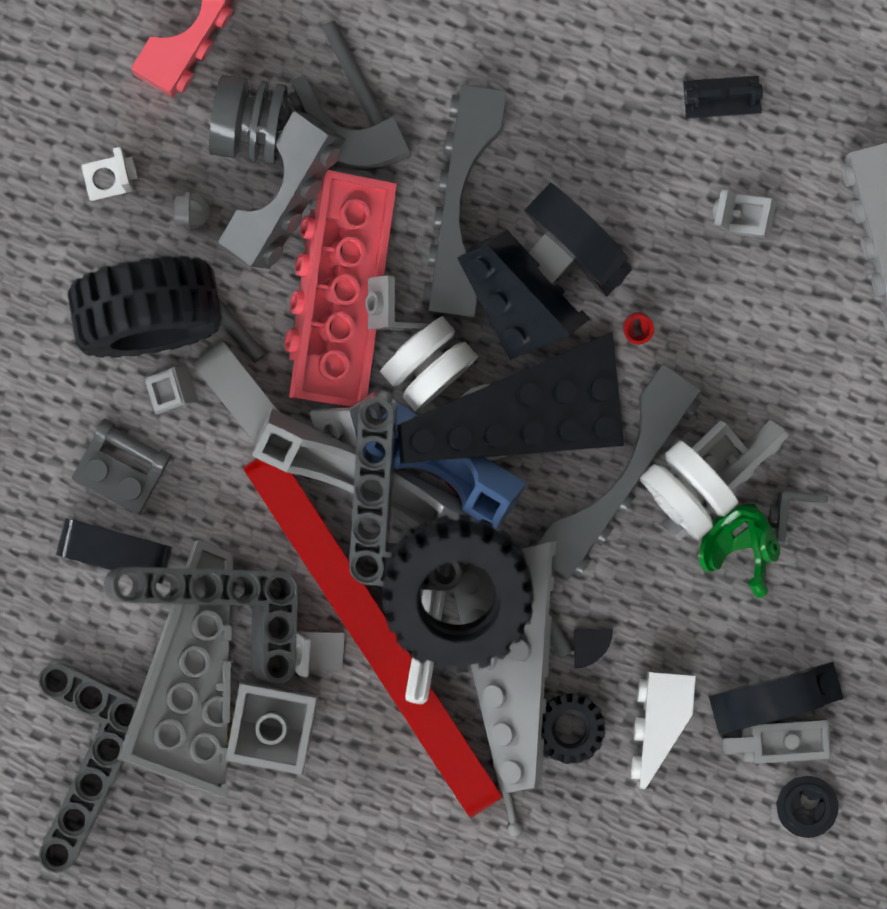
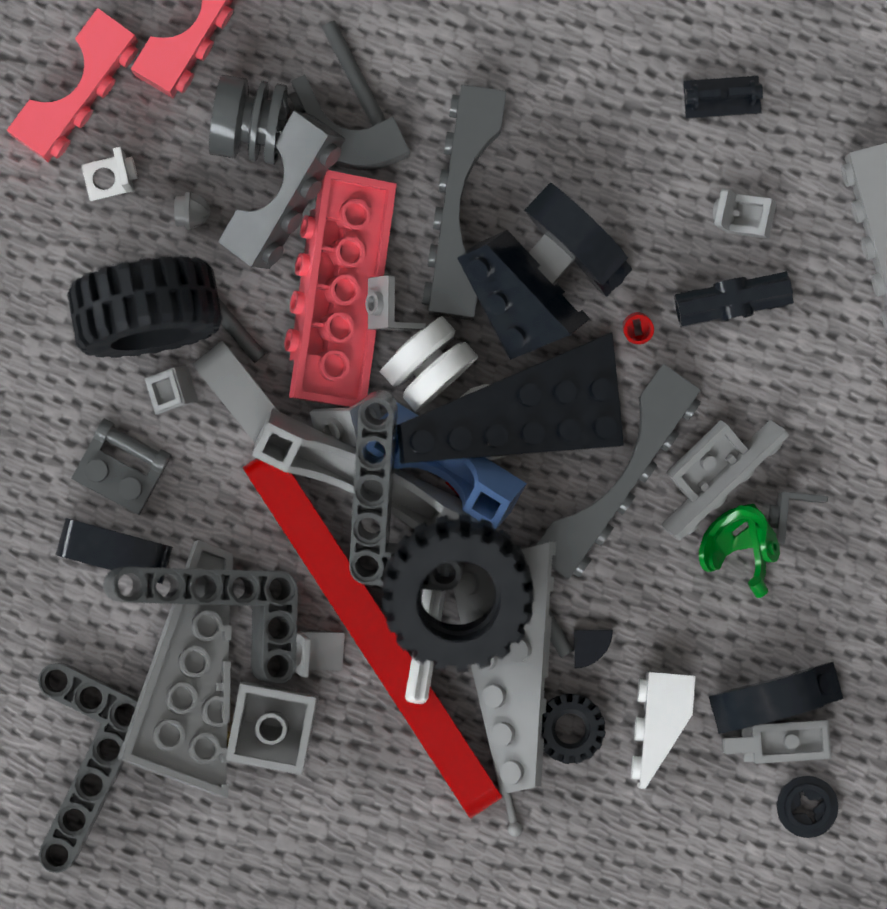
white wheel [640,441,738,540] -> none
none -> coral arch [7,8,138,162]
none -> black piece [674,271,794,328]

